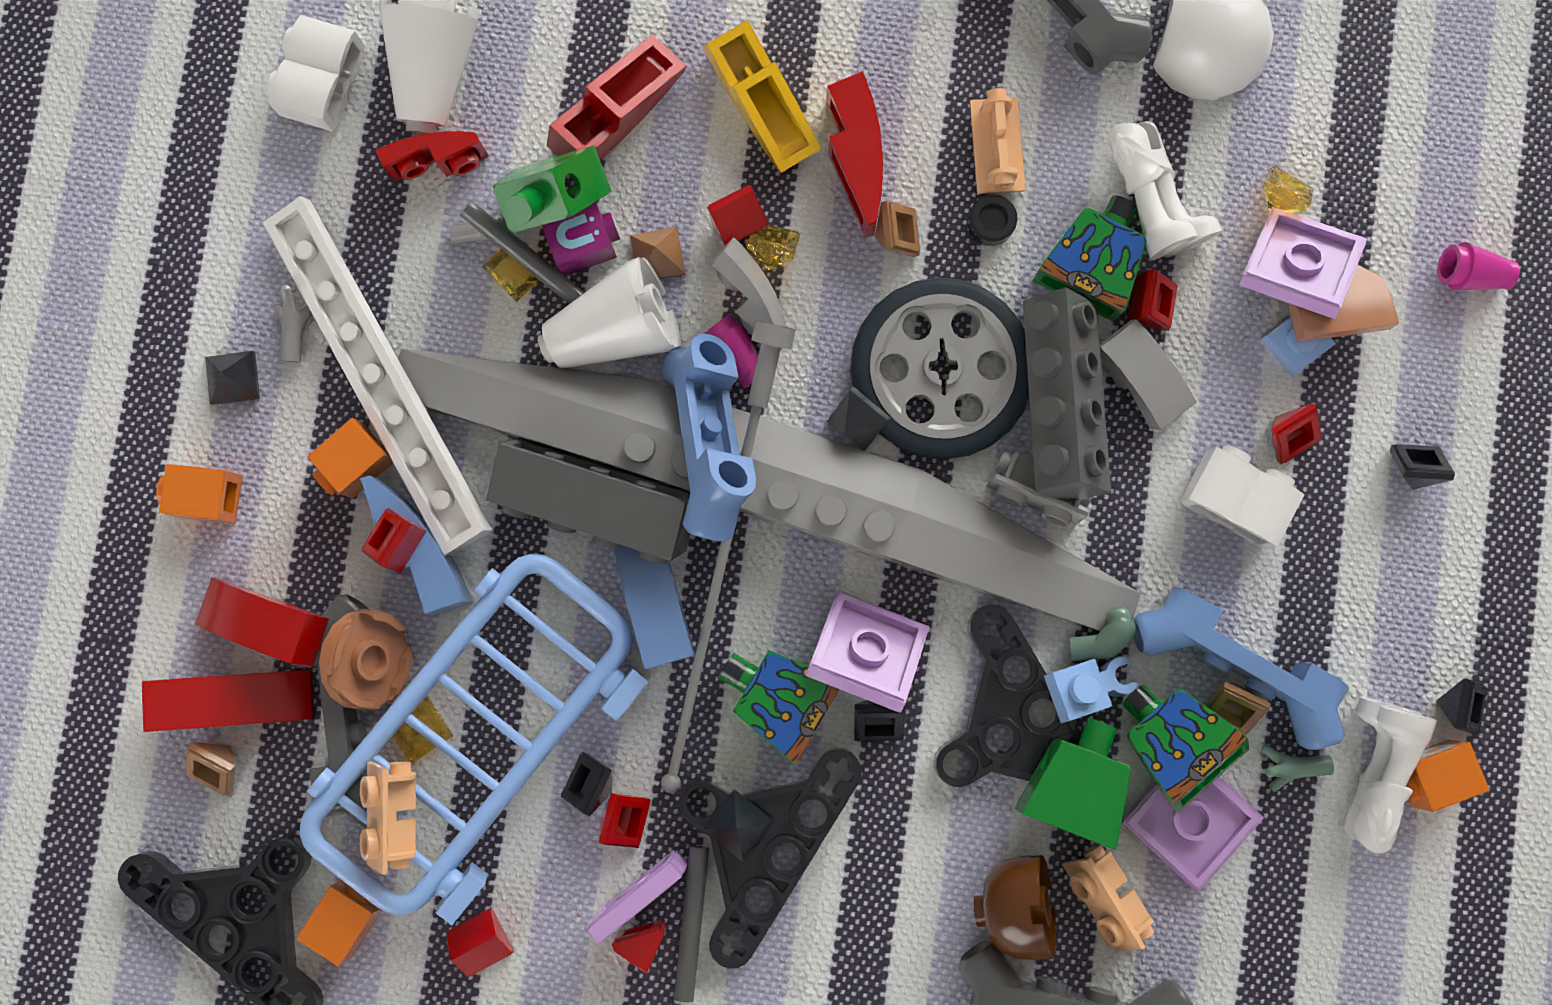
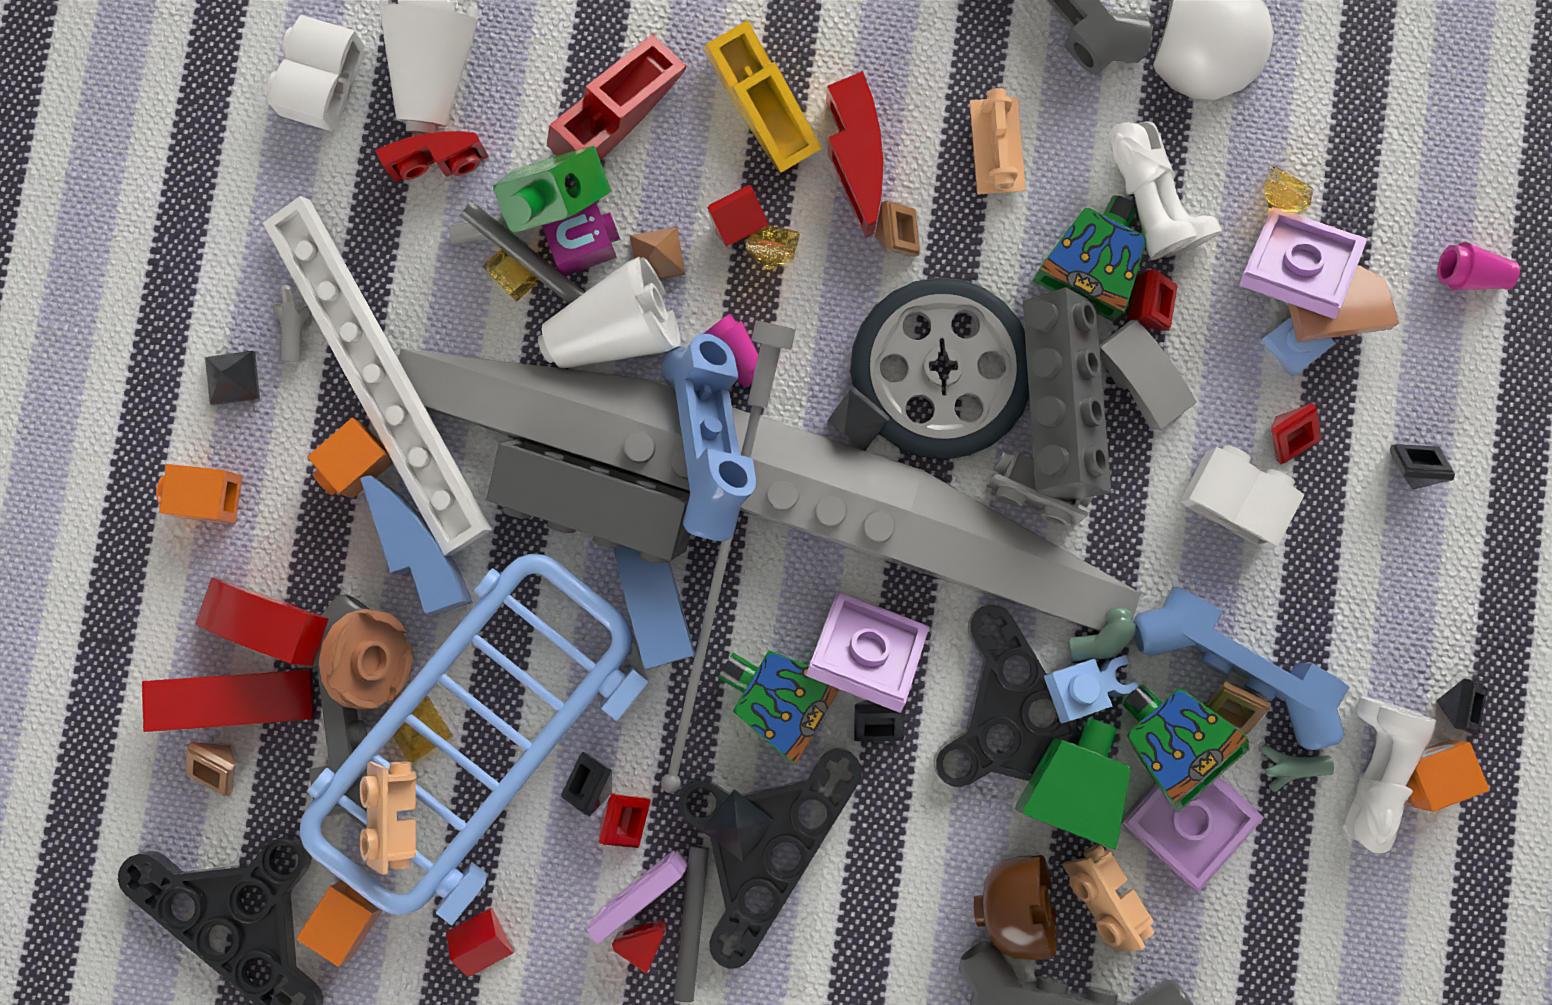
red slope [361,508,427,574] -> none
light grey slope [711,237,786,335] -> none
black tile [967,195,1018,246] -> none

